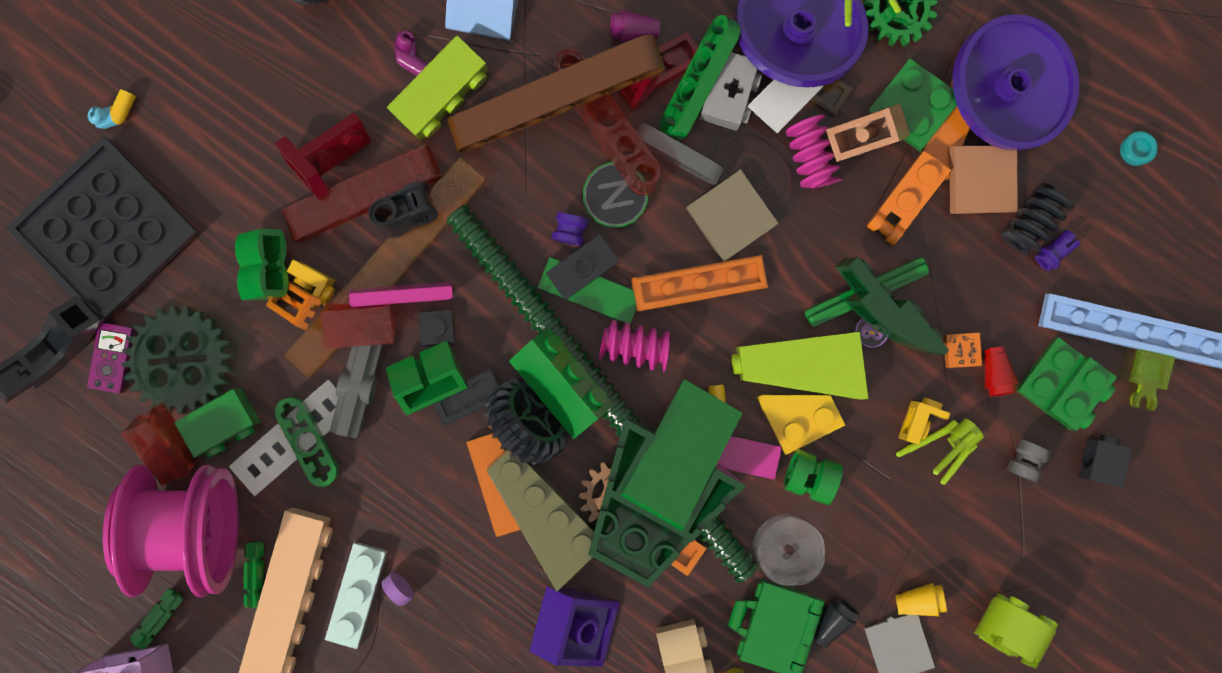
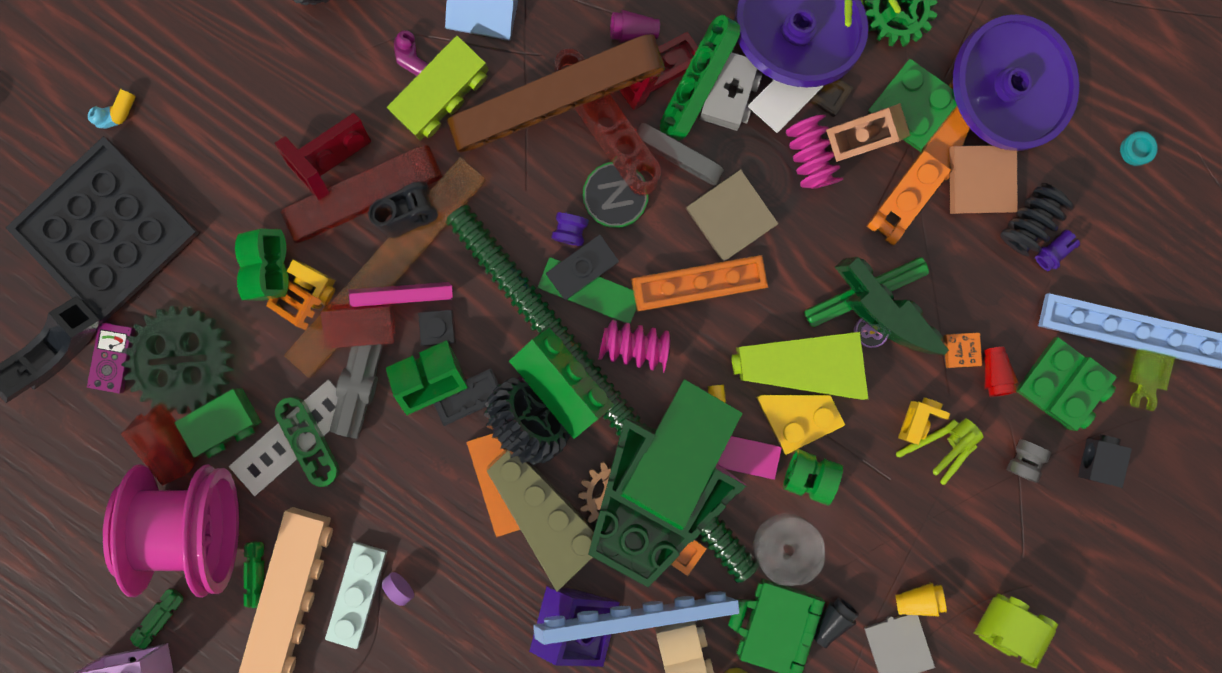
none -> light blue plate [534,591,739,645]

